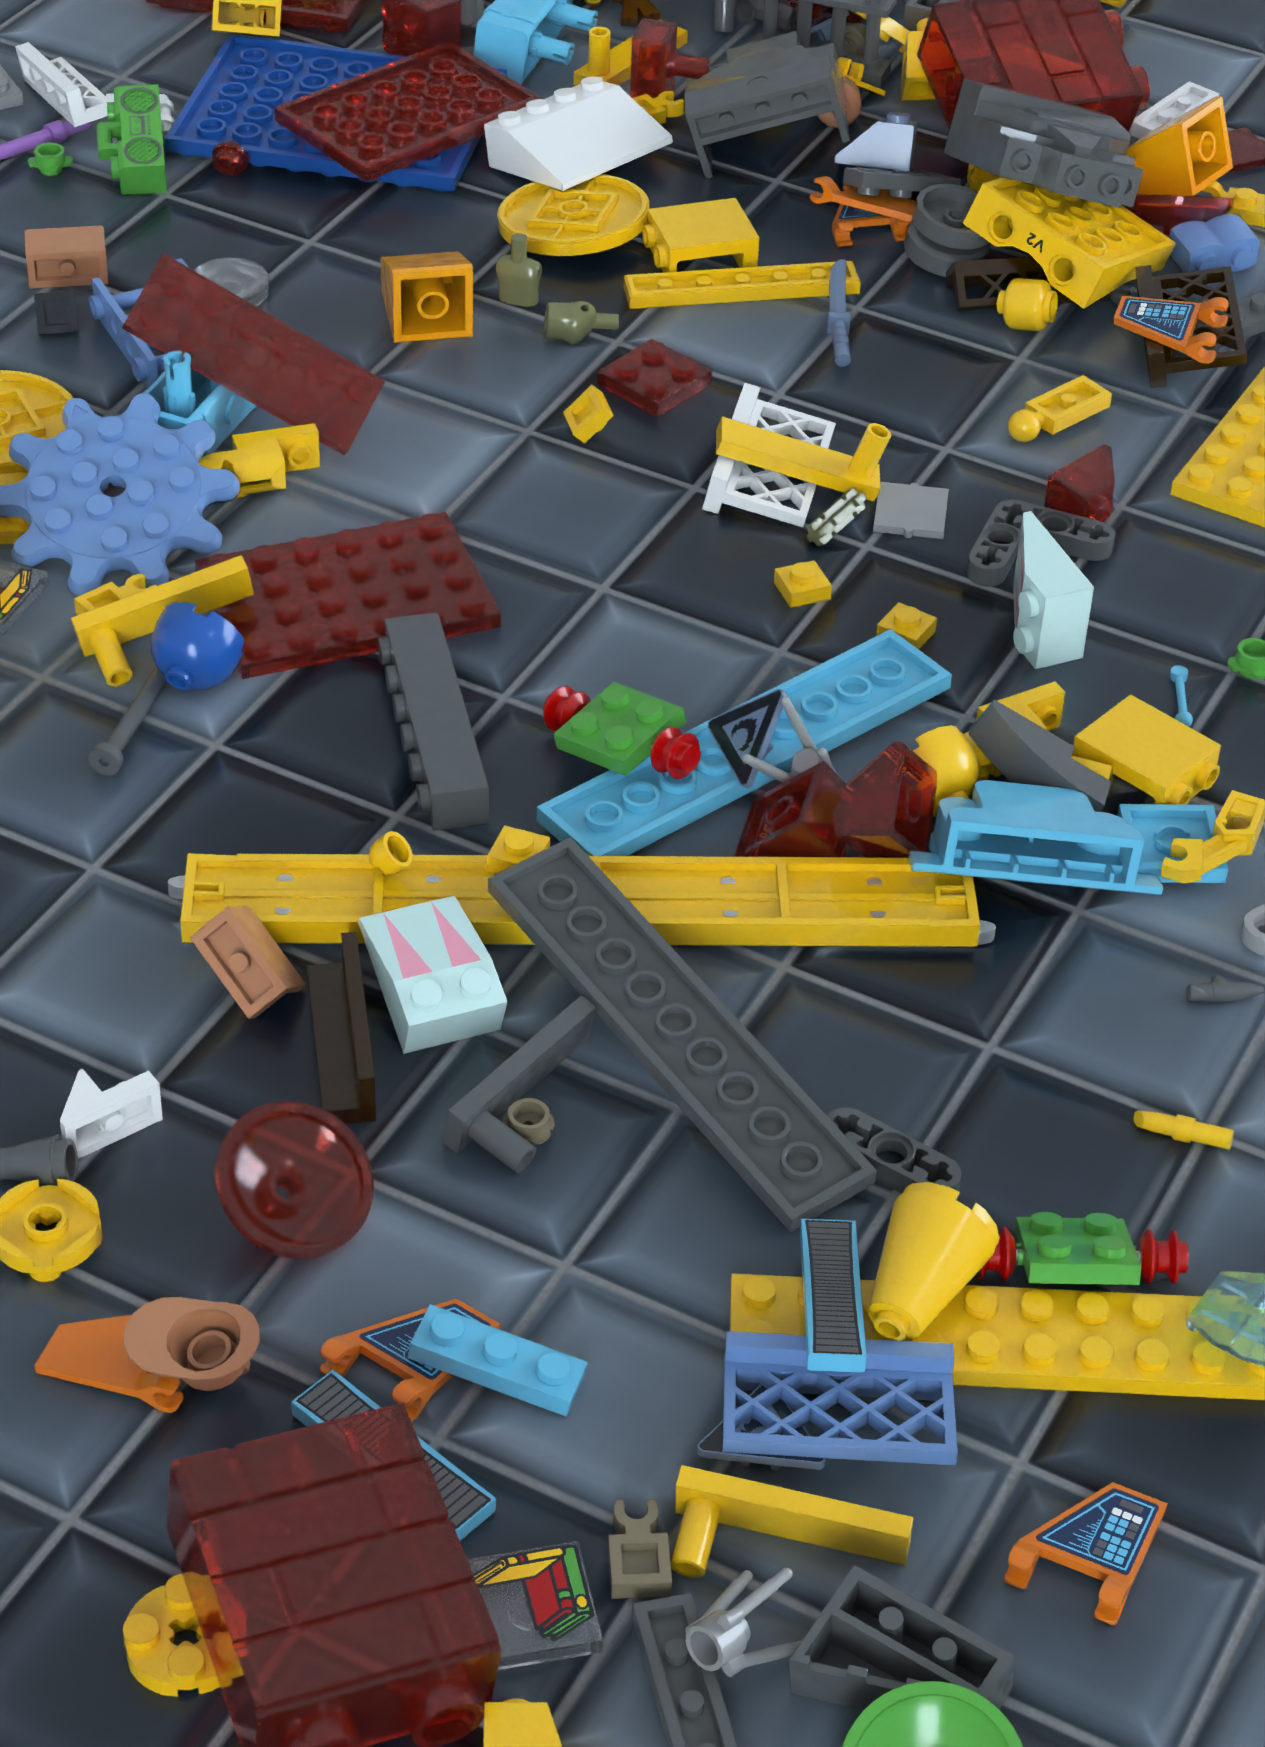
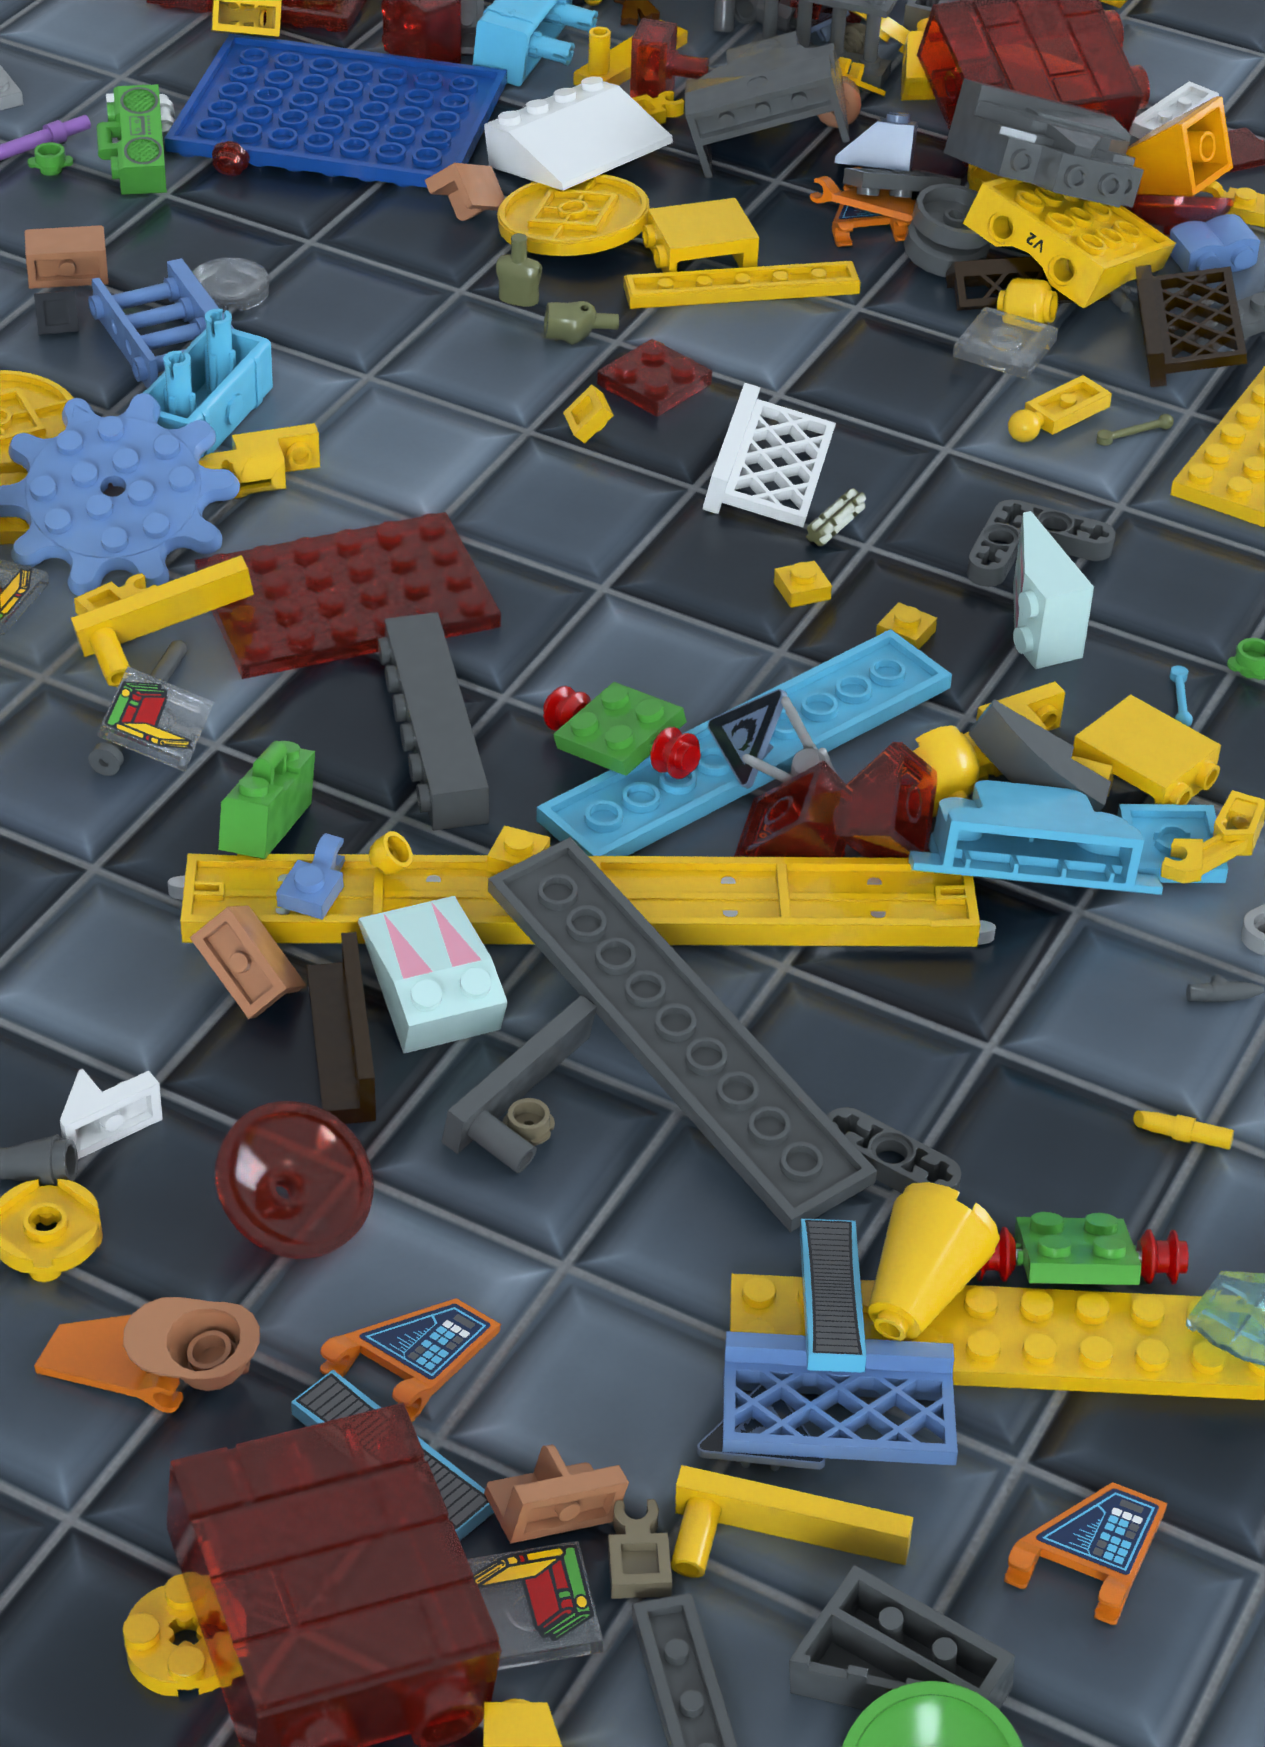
white fence [15,42,112,127] -> none
clear red plate [122,253,385,455] -> none
blue cylinder [150,602,245,690] -> none
clear red plate [274,41,542,182] -> none
light orange slope [380,251,473,343] -> none
medium azure plate [407,1304,588,1417] -> none
light grey plant [685,1568,802,1677] -> none
yellow piece [716,416,891,502] -> none
sand blue sword [826,259,851,367] -> none
light grey piece [873,482,949,539] -> none
clear red slope [1044,444,1115,522] -> none
flag [1114,296,1229,364] -> none
none -> tile [97,667,214,772]
none -> bright green piece [218,741,315,859]
none -> medium blue plate [276,833,345,920]
none -> nougat panel [425,163,505,221]
none -> nougat panel [484,1444,629,1544]
none -> clear plate [953,307,1058,379]
none -> olive hinge [1096,414,1174,446]

